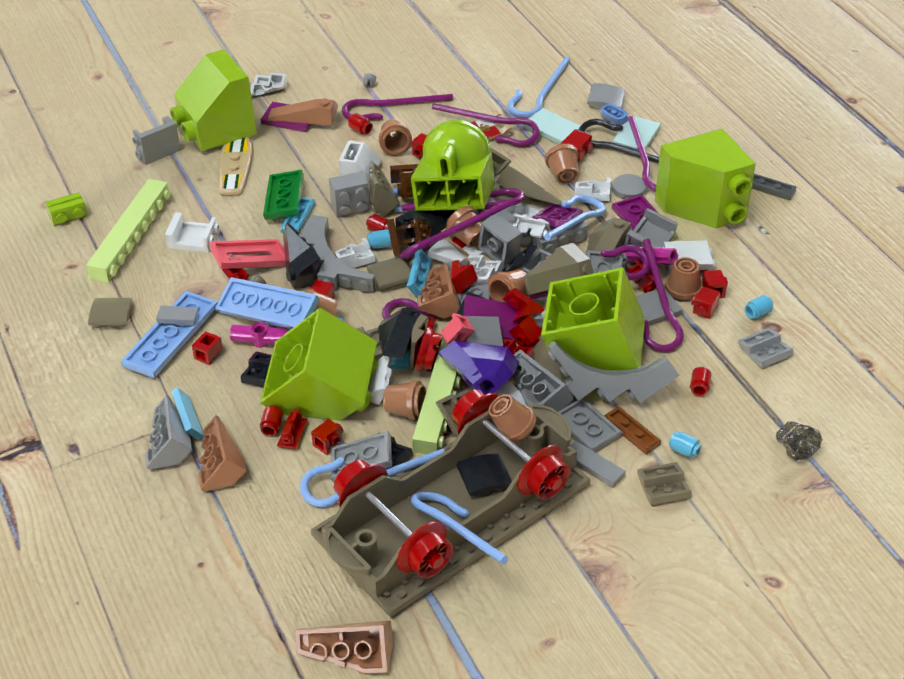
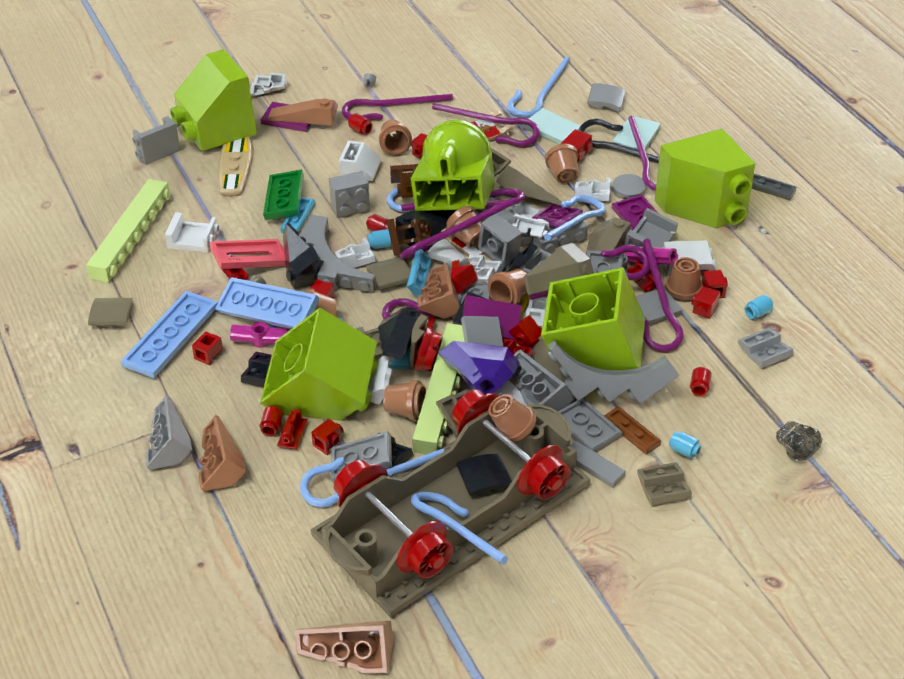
lime brick [45,192,88,225] -> none
light grey tile [156,305,199,325] -> none
medium azure tile [172,388,204,440] -> none
dark tan wedge [369,161,400,217] -> none
coral brick [441,313,475,344] -> none
red slope [503,288,545,322] -> none
medium blue plate [601,104,628,125] -> none

